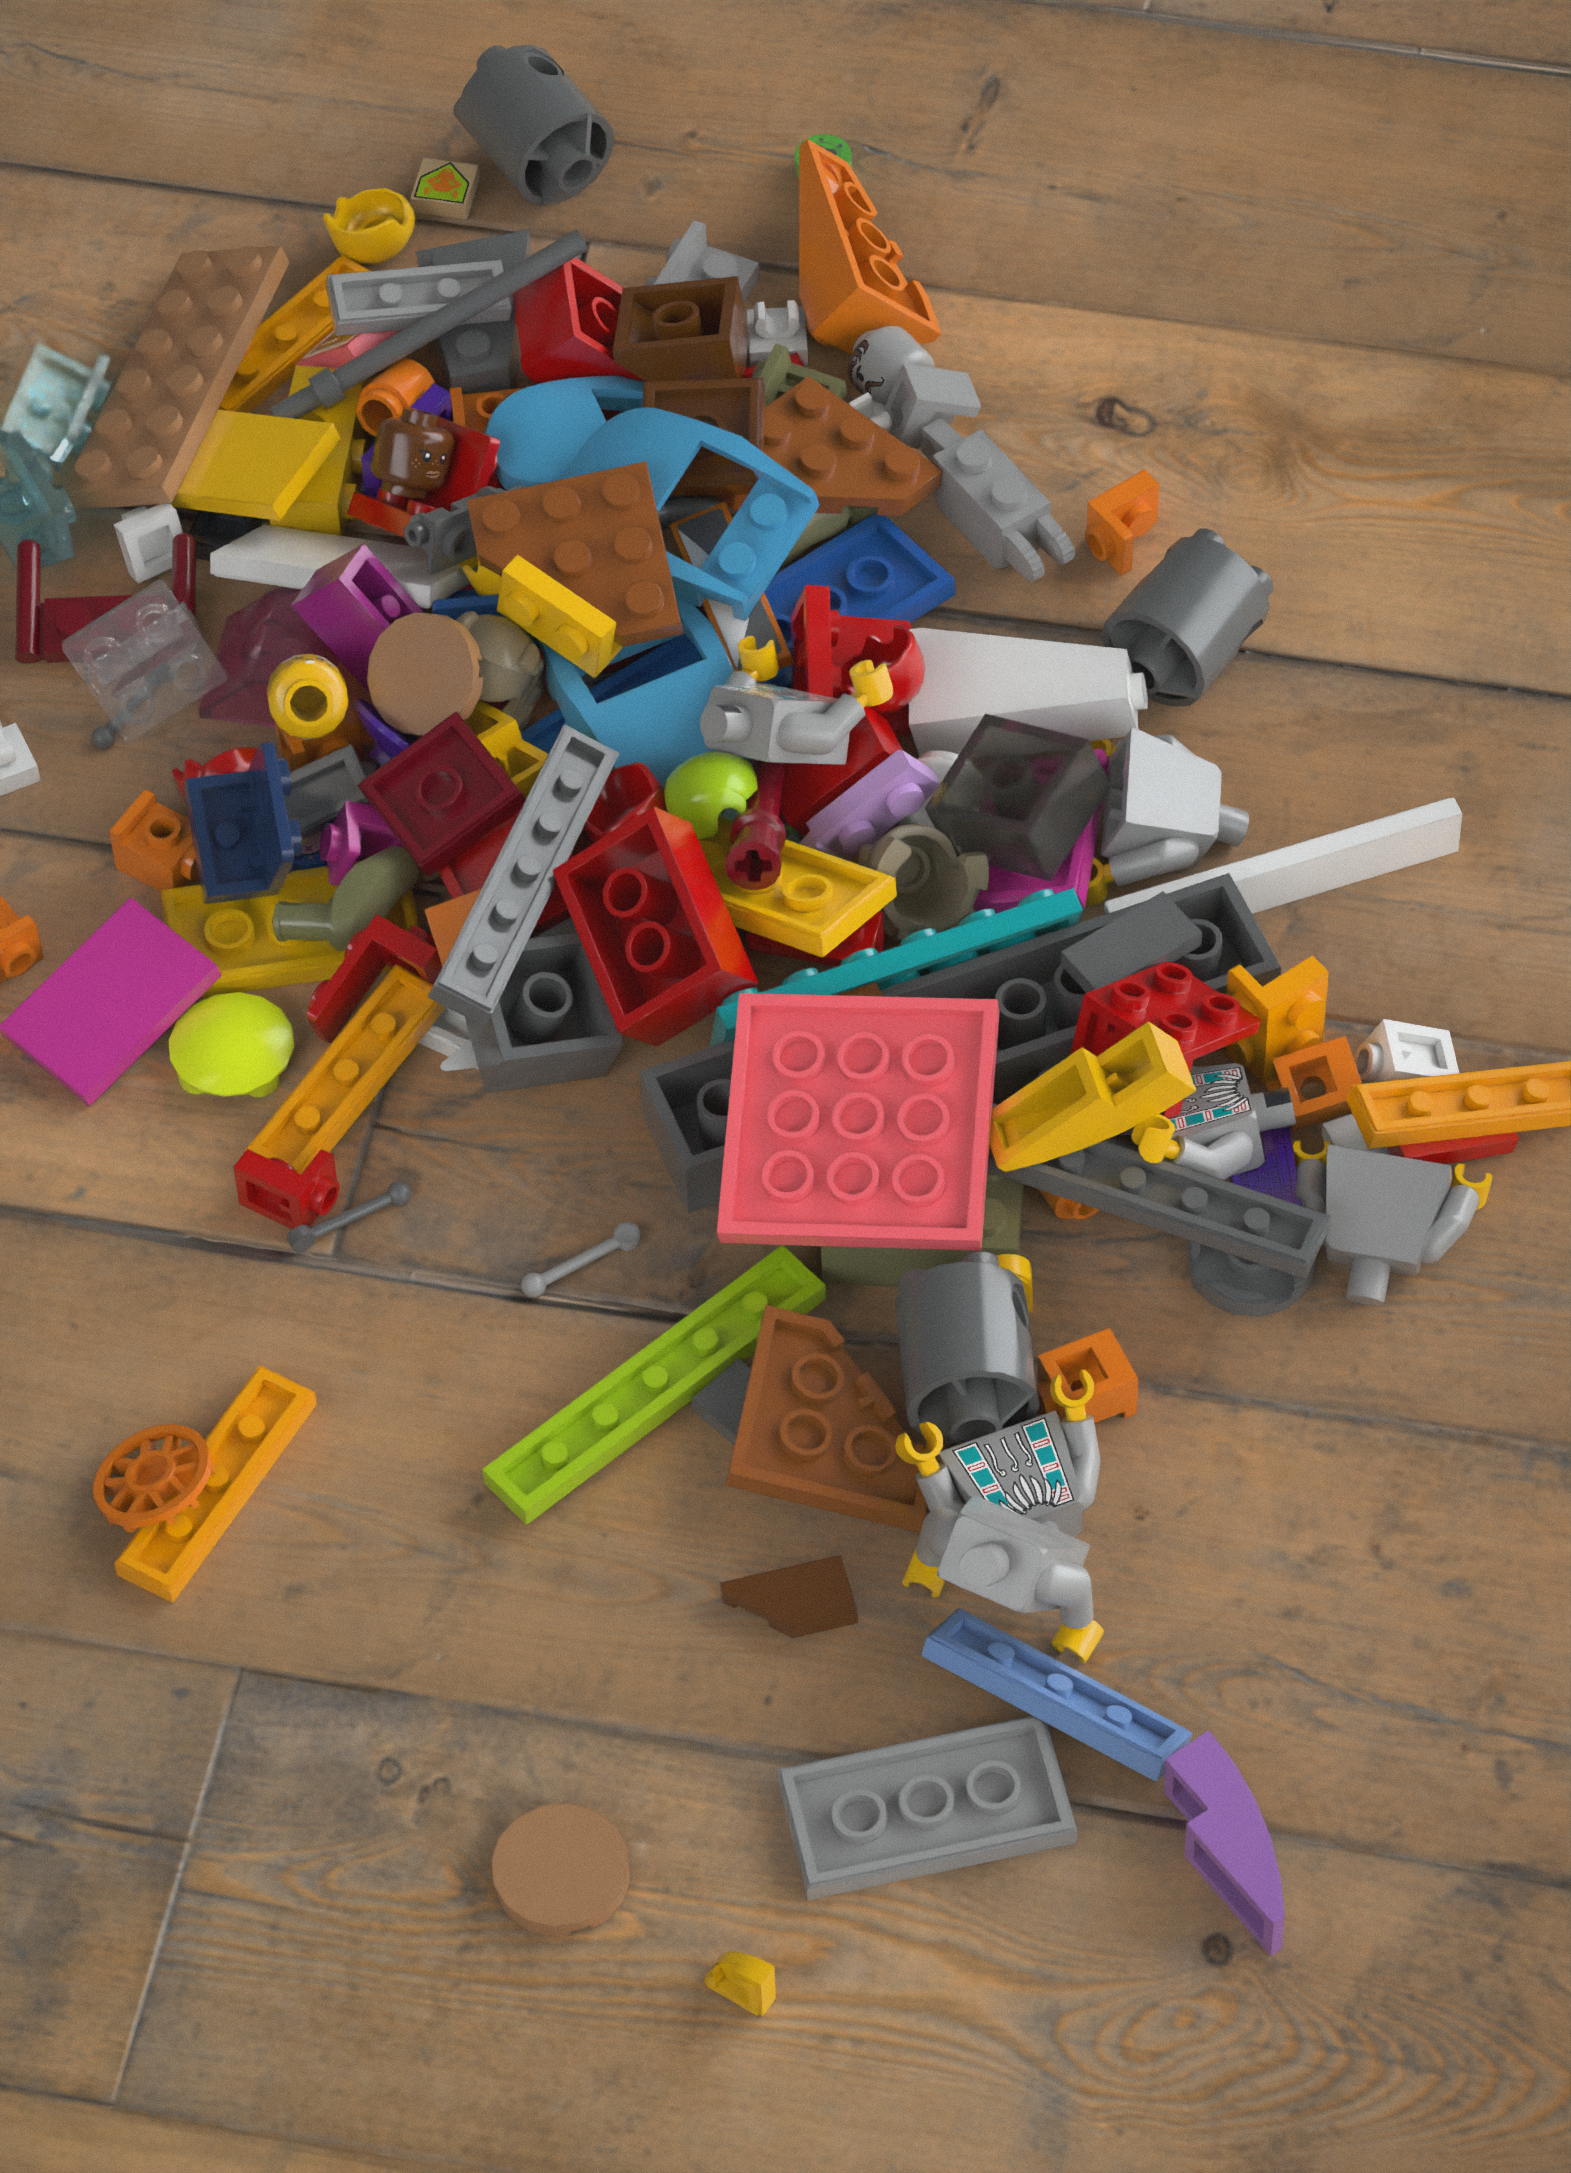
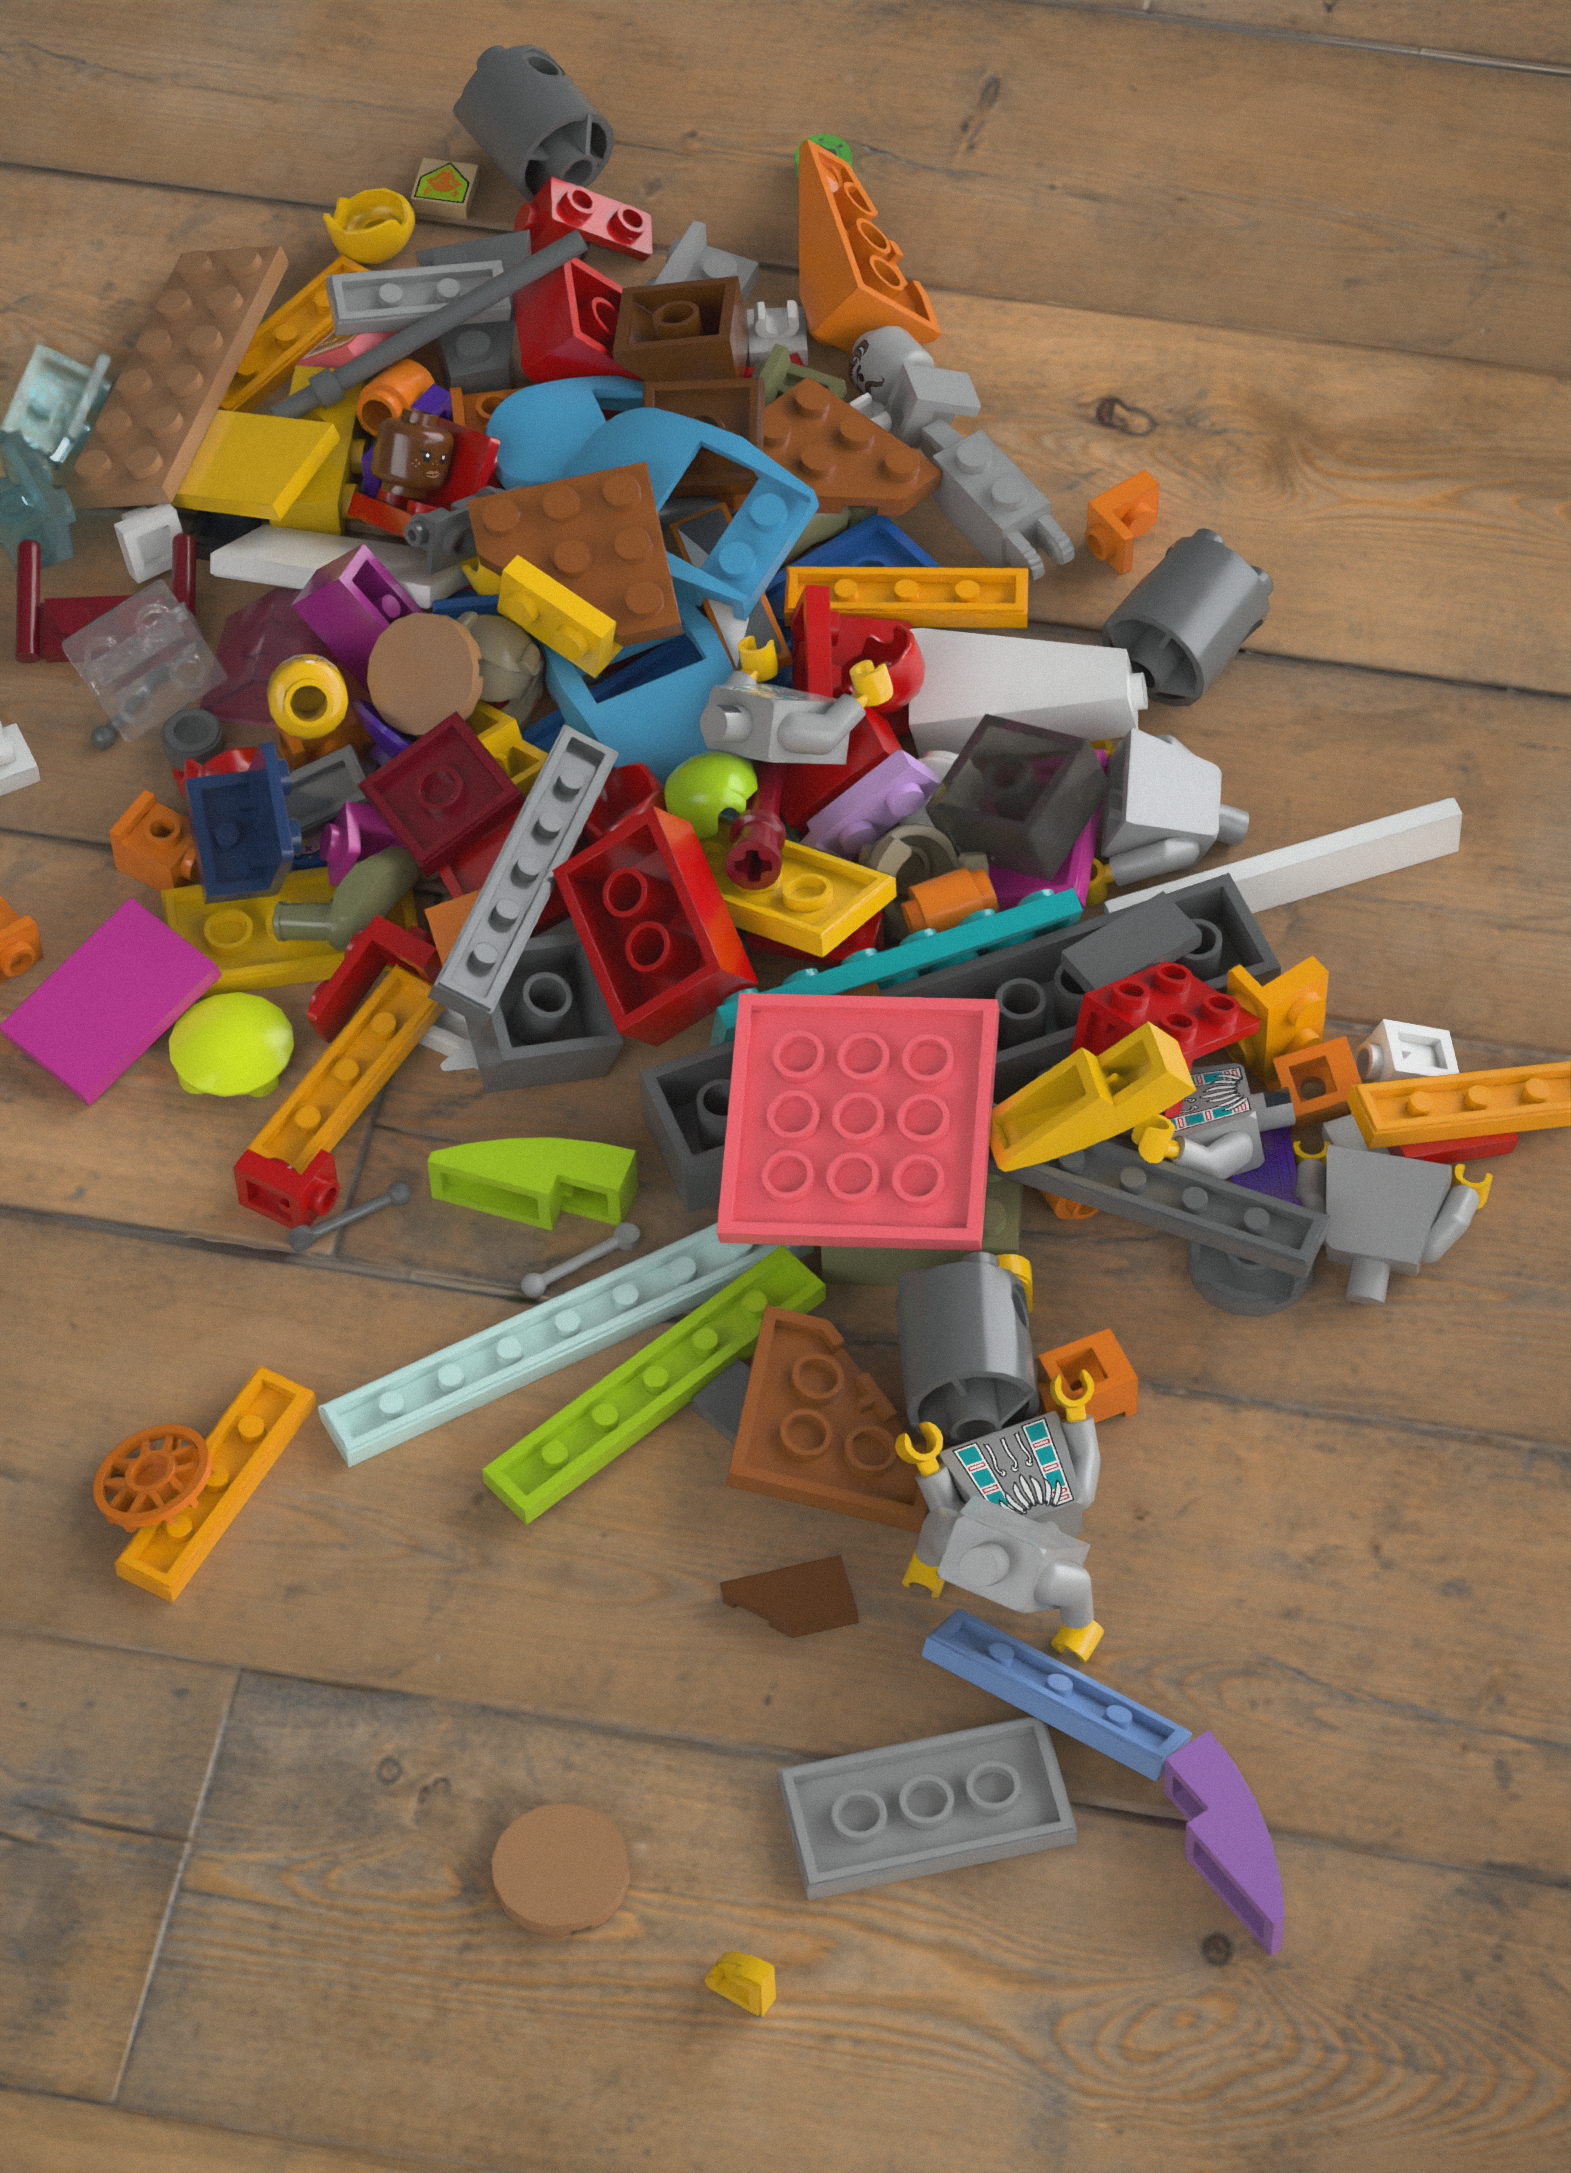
none -> dark grey tile [161,708,224,768]
none -> light aqua tile [318,1222,814,1468]
none -> lime slope [427,1137,639,1231]
none -> red bracket [514,176,653,261]
none -> light orange tile [784,566,1028,628]
none -> orange brick [901,867,999,935]

